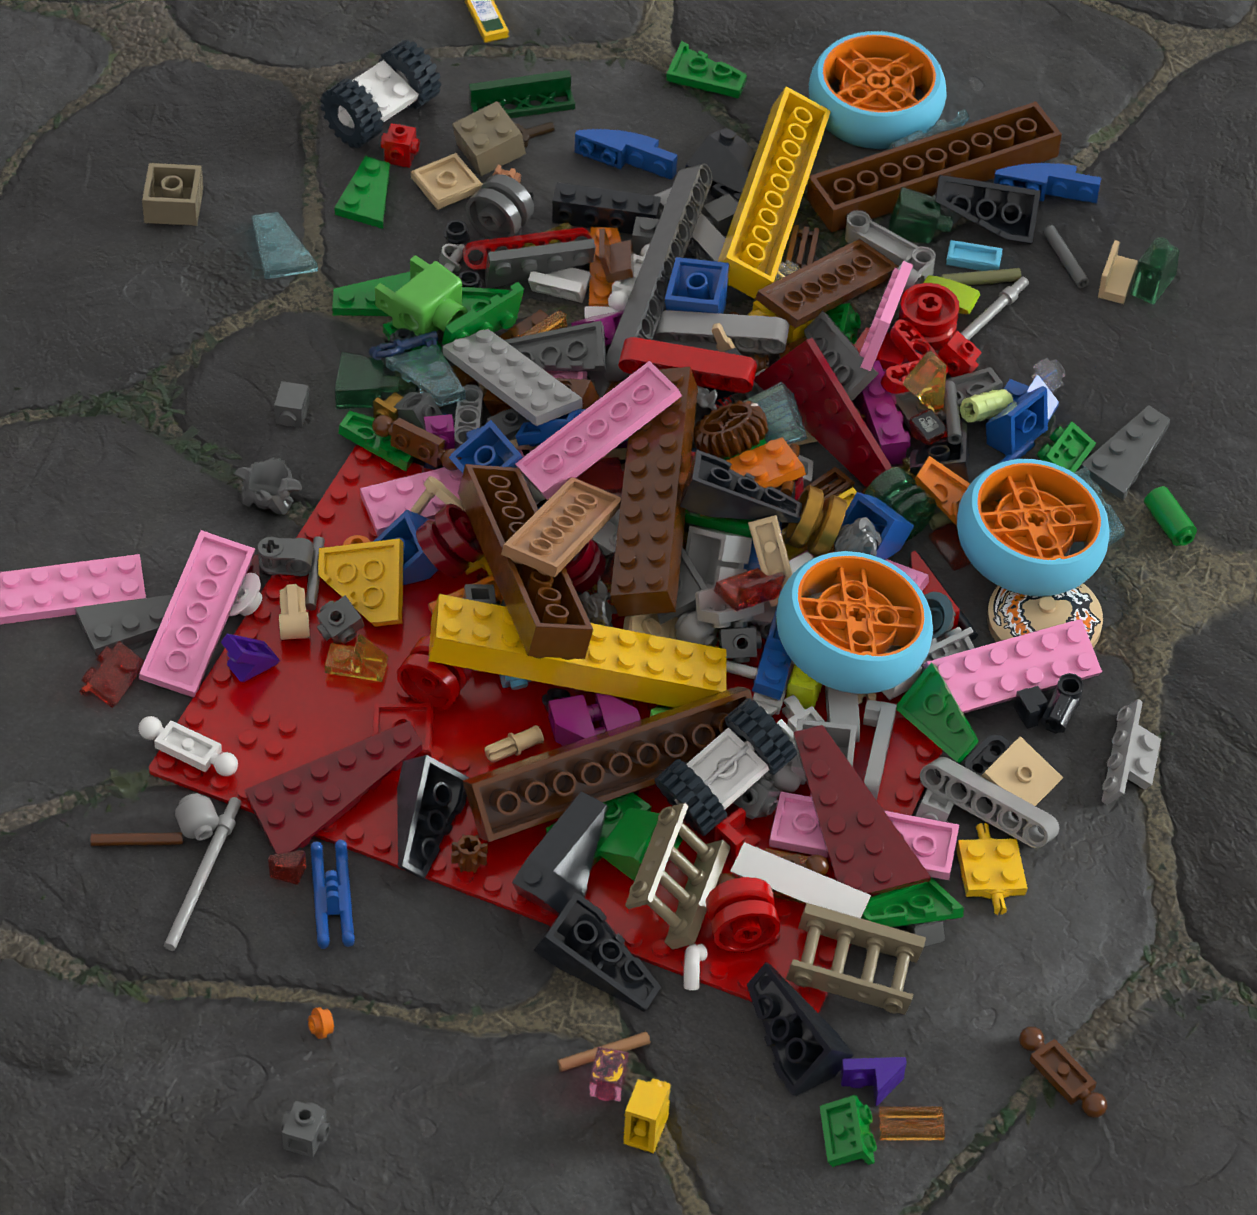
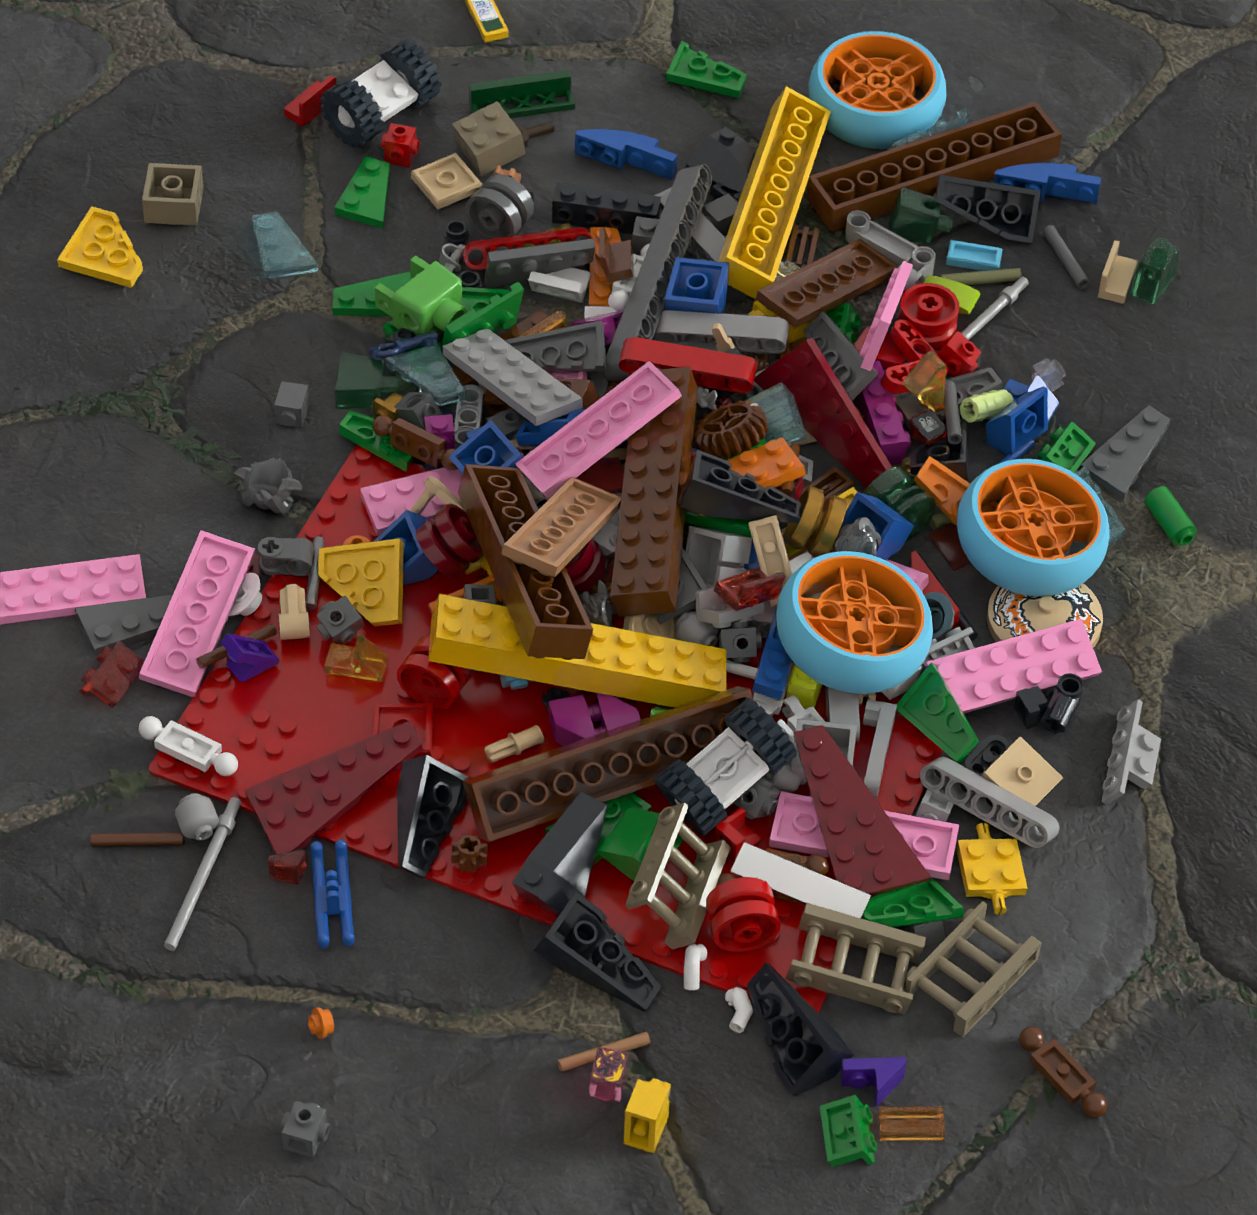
none -> yellow plate [57,206,143,288]
none -> reddish brown bar [196,624,277,669]
none -> red panel [284,75,336,127]
none -> white arm [725,987,753,1033]
none -> dark tan fence [904,901,1042,1037]

